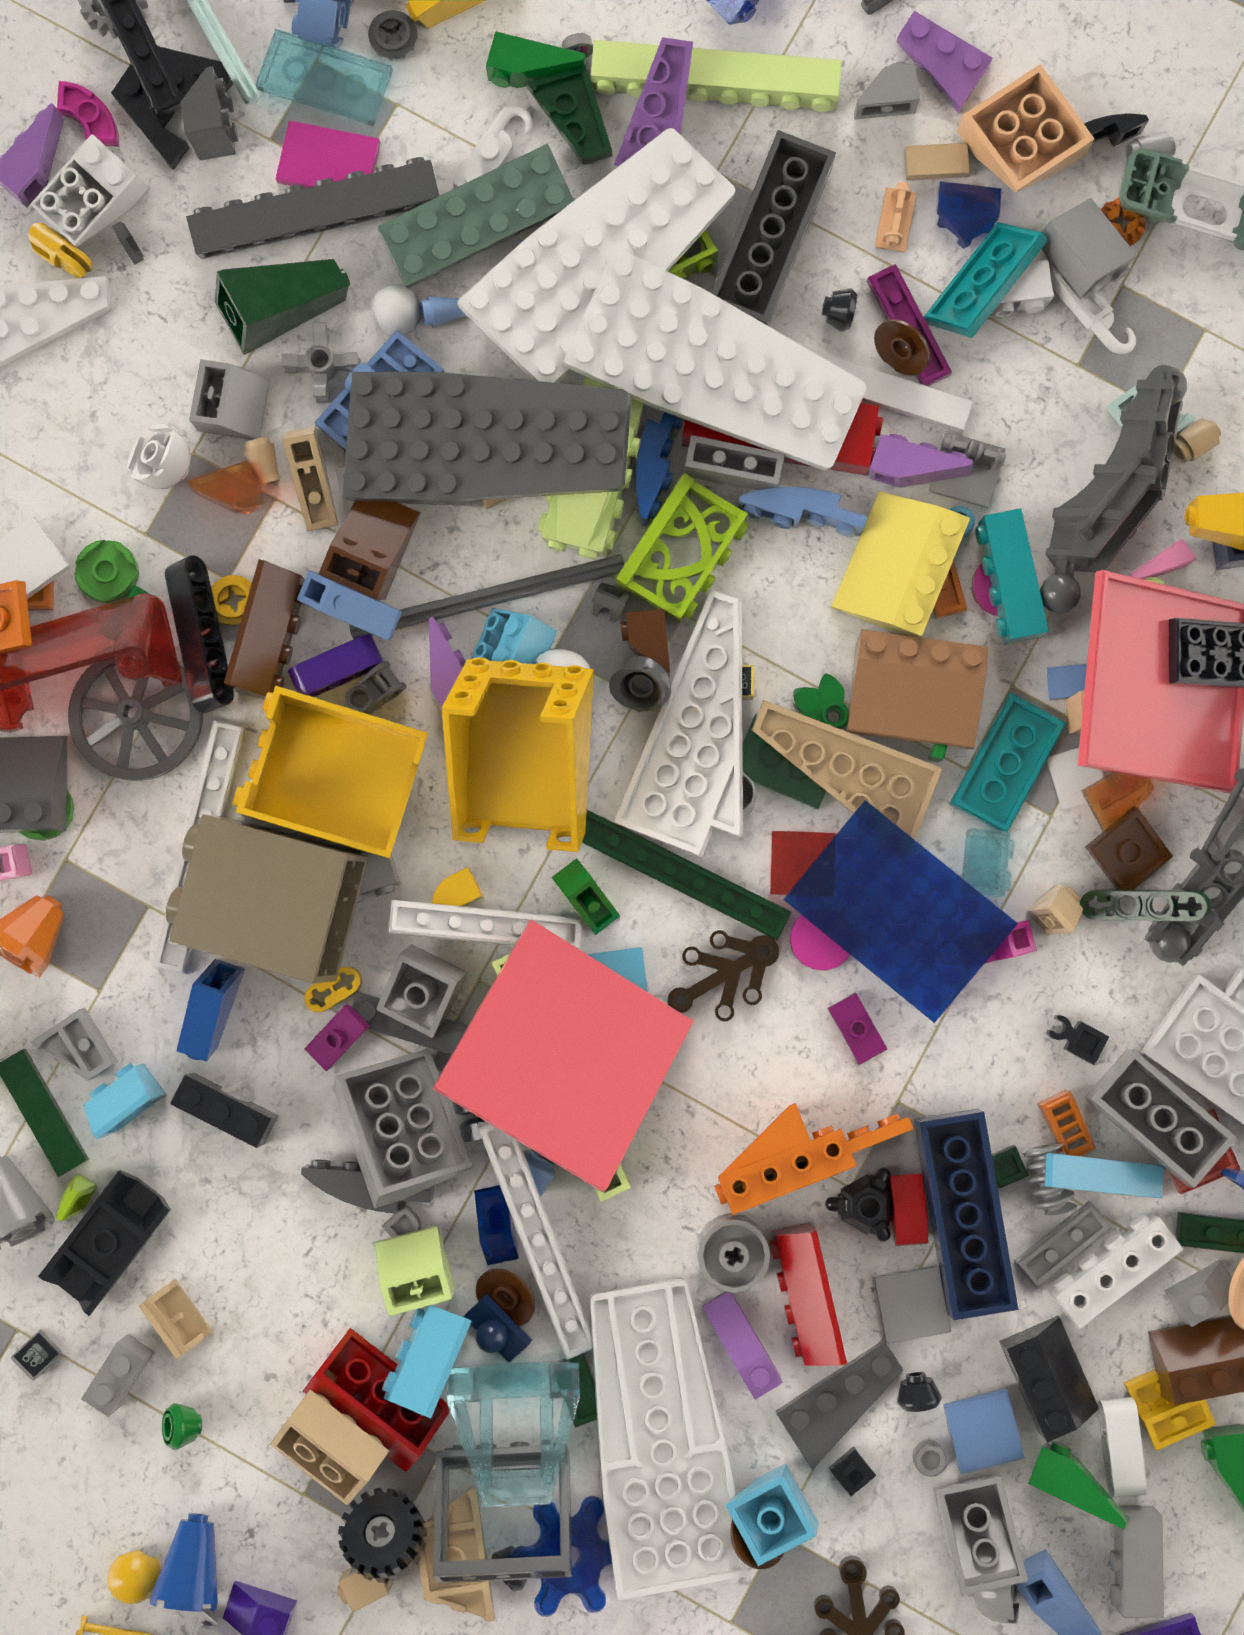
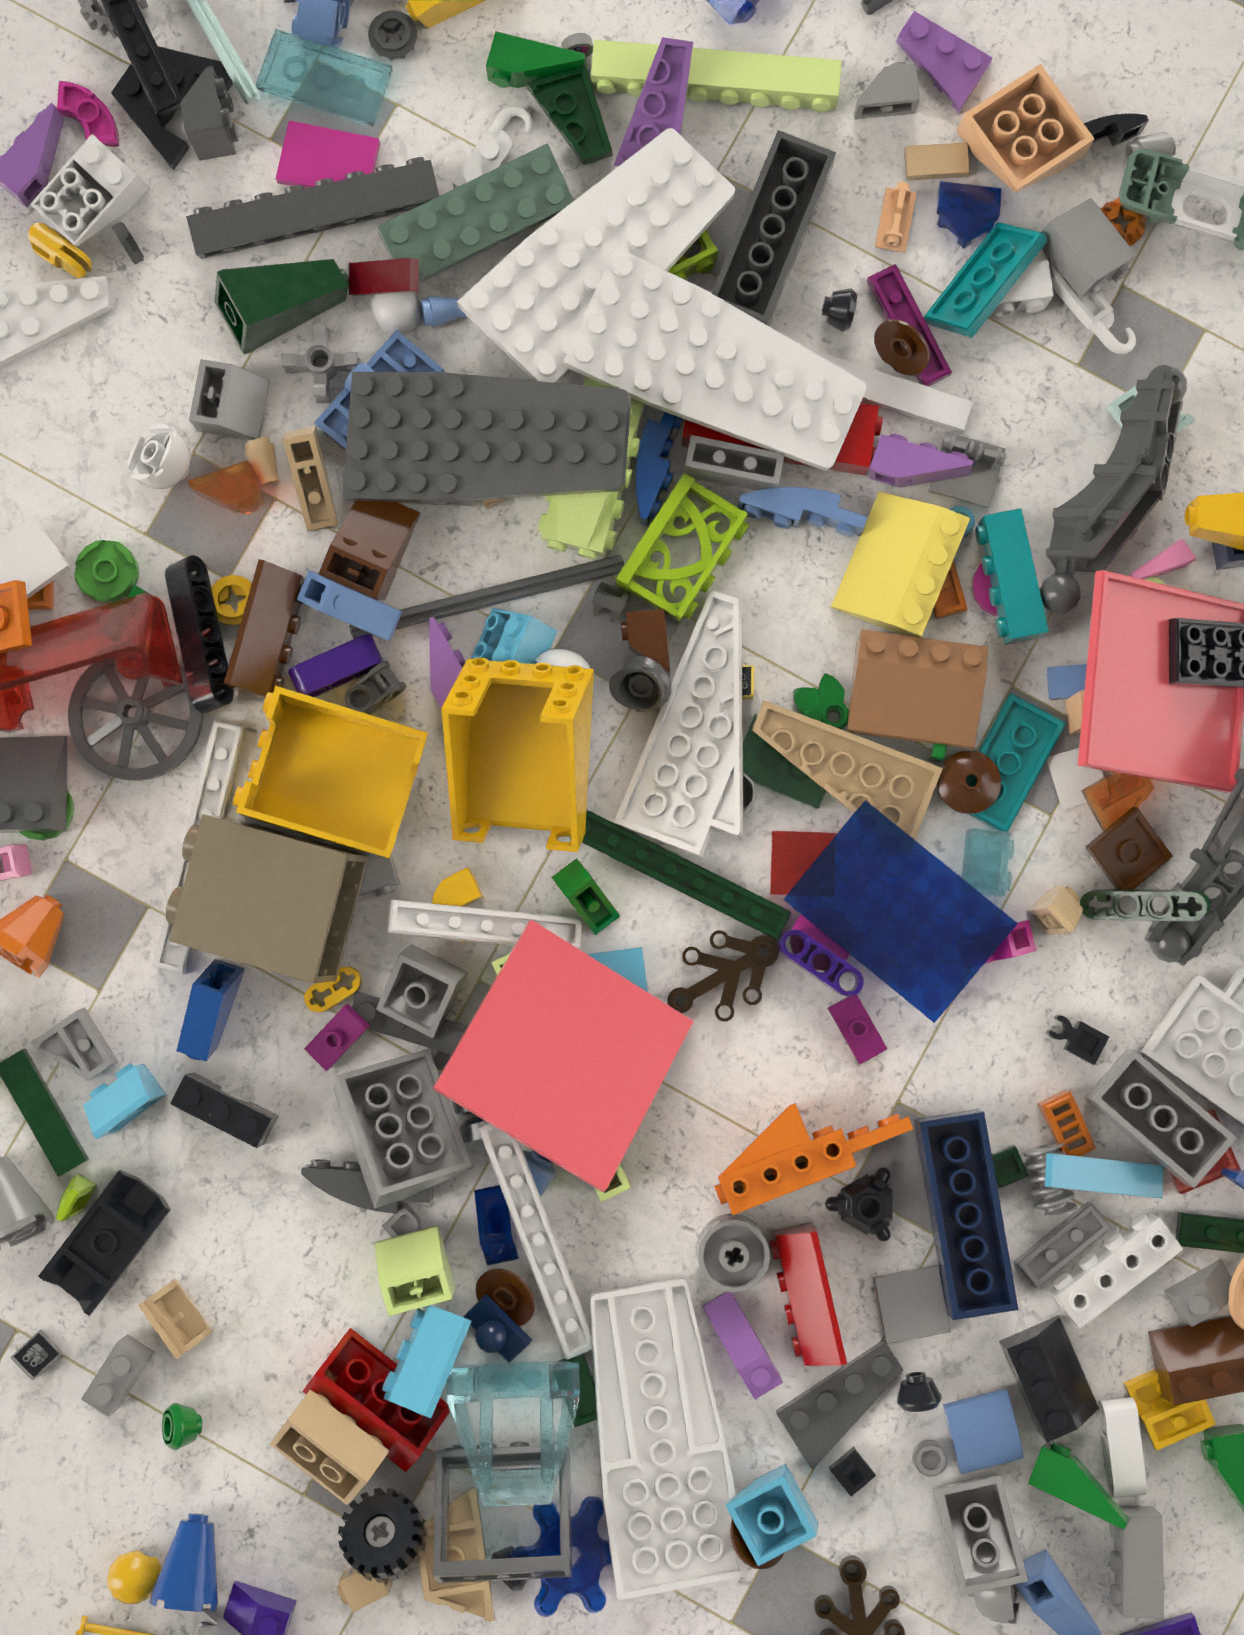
red slope [888,1173,929,1246] -> none
tan brick [1173,418,1221,463] -> none
none -> dark red tile [349,258,419,296]
none -> dark purple beam [778,930,864,996]
none -> reddish brown dish [937,750,1001,814]

